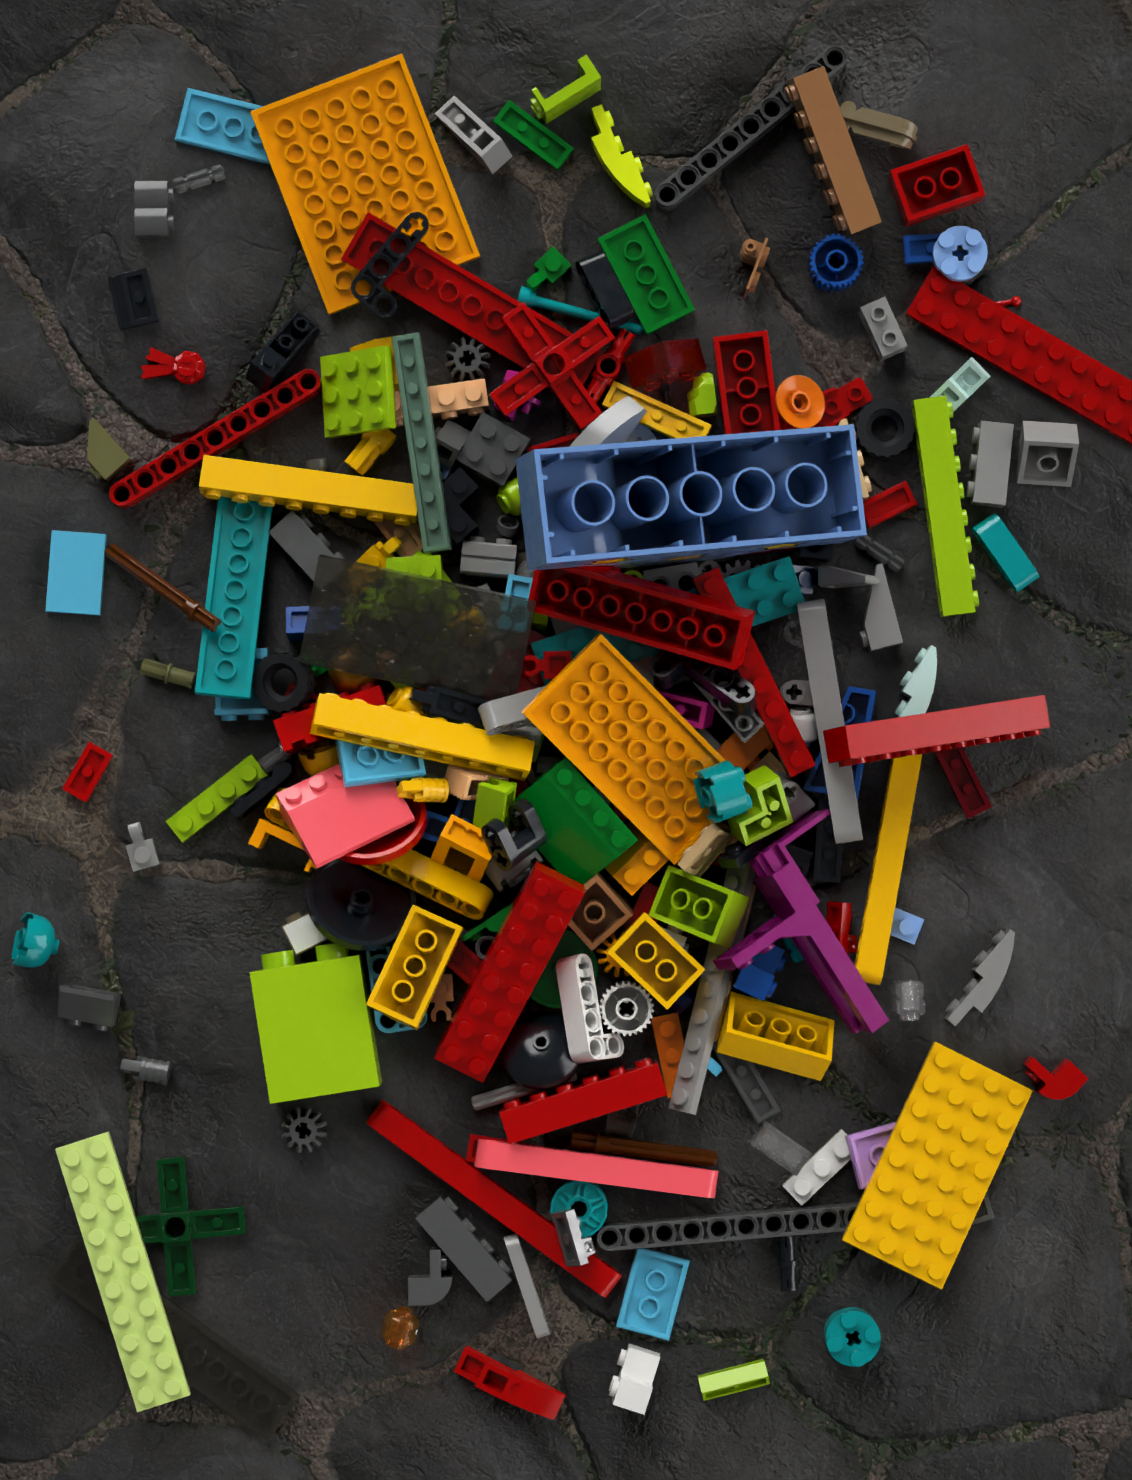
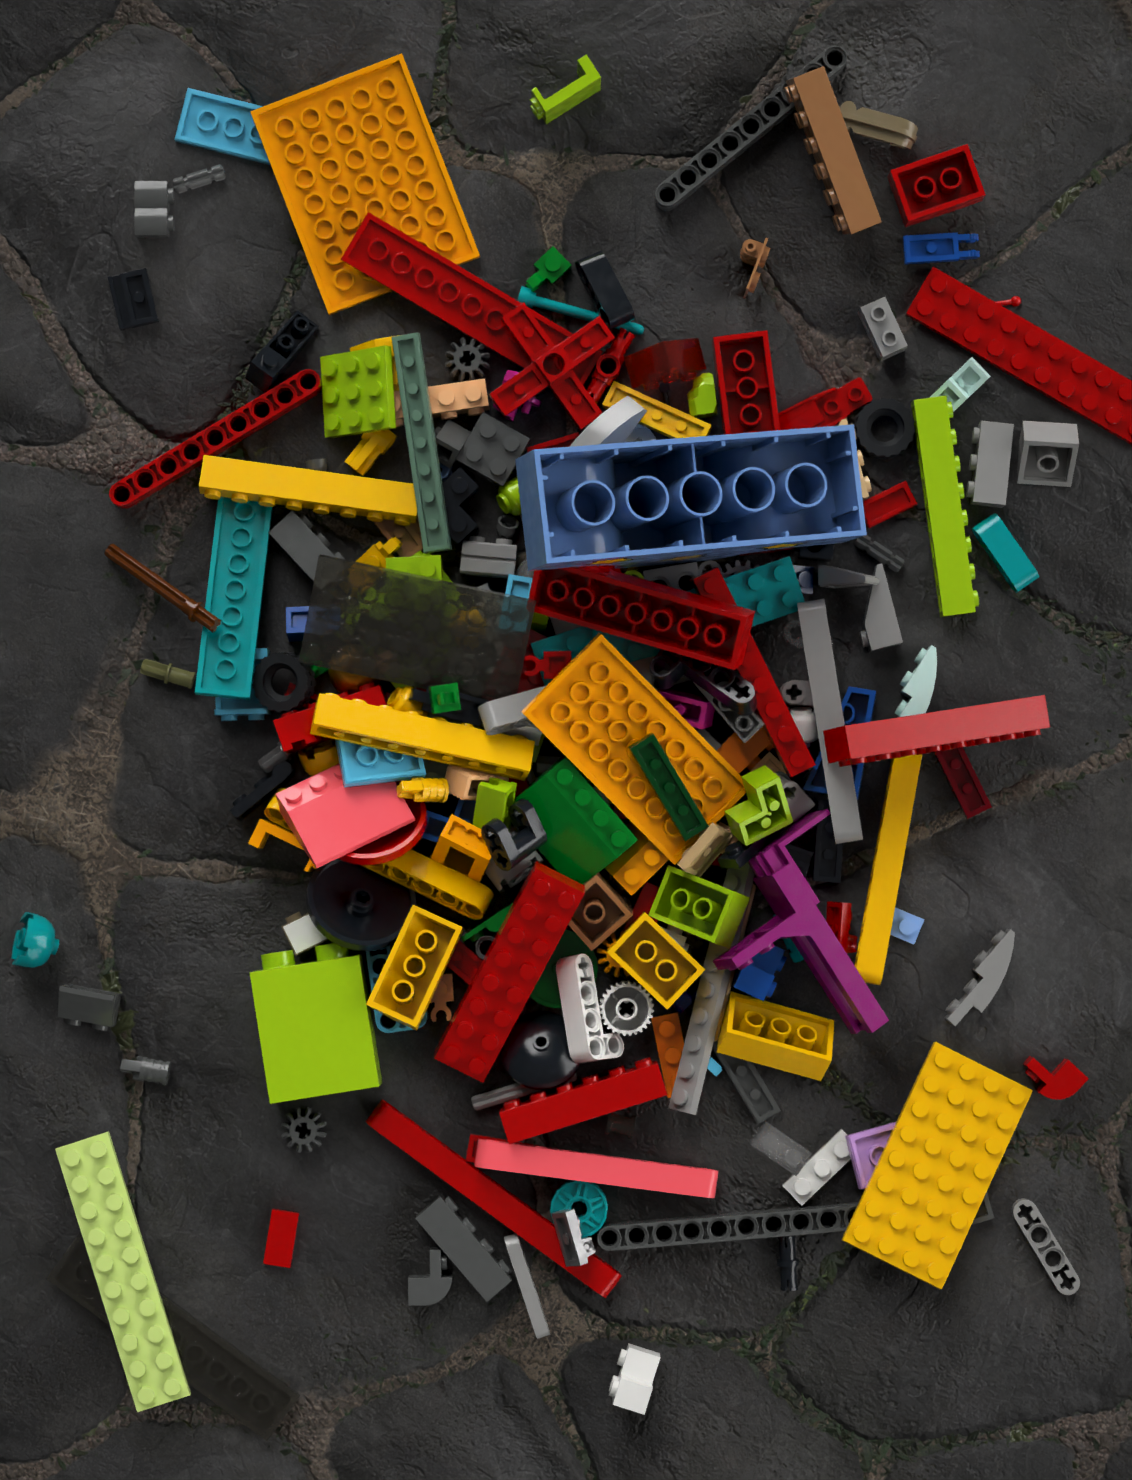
medium azure tile [45,530,107,616] -> none
red plate [62,742,114,802] -> none
olive slope [87,418,133,482] -> none
light grey plate [126,822,160,872] -> none
dark green piece [136,1156,247,1297] -> none
red piece [141,347,206,385] -> none
lime plate [166,754,269,843] -> none
black beam [351,212,429,319] -> none
clear orange head [381,1306,420,1350] -> none
light grey slope [434,96,512,174] -> none
red slope [454,1346,566,1420] -> none
green plate [493,100,574,172] -> none
reddish brown axle [570,1131,718,1167] -> none
neon yellow slope [591,104,654,208] -> none
green plate [597,214,695,336] -> none
medium azure tile [616,1248,690,1341] -> none
teal brick [693,760,753,824] -> none
lime piece [697,1359,770,1401] -> none
orange dish [775,375,825,429] -> none
blue brick [807,233,864,293] -> none
teal brick [823,1307,881,1367] -> none
clear brick [891,980,925,1021] -> none
light blue plate [932,226,988,282] -> none
none -> red tile [263,1209,300,1268]
none -> green tile [428,682,461,714]
none -> dark green plate [628,733,709,841]
none -> light grey beam [1011,1198,1080,1295]

